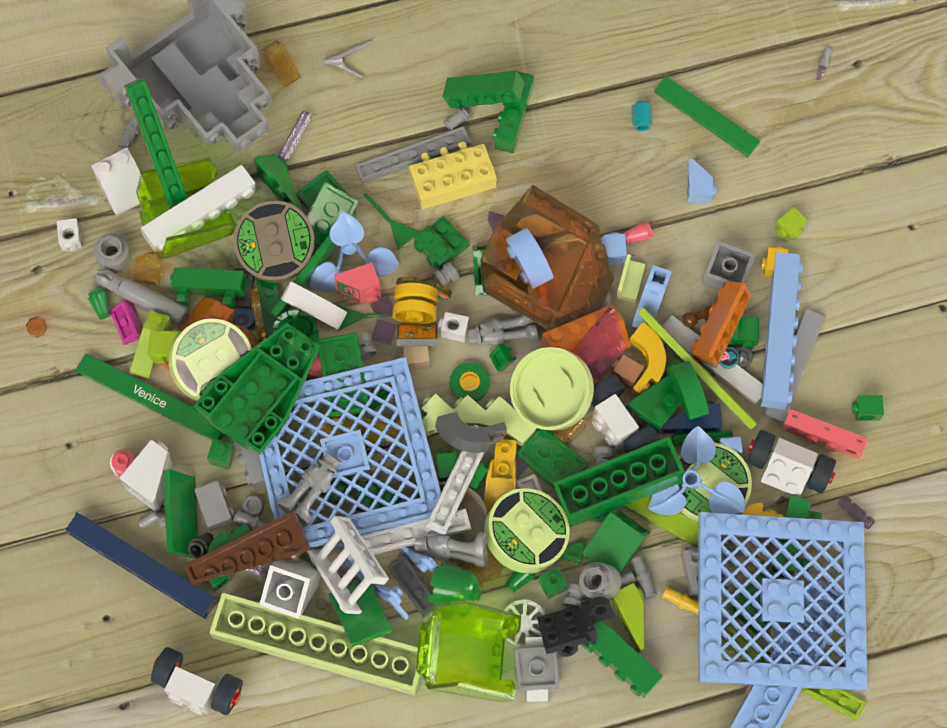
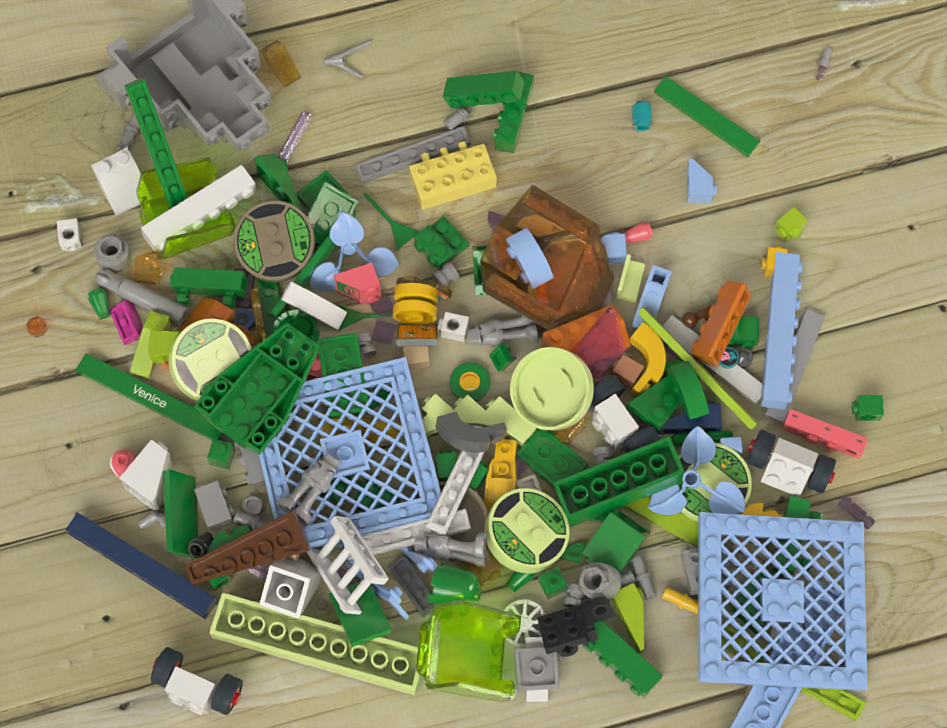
light grey brick [702,241,756,290] -> none

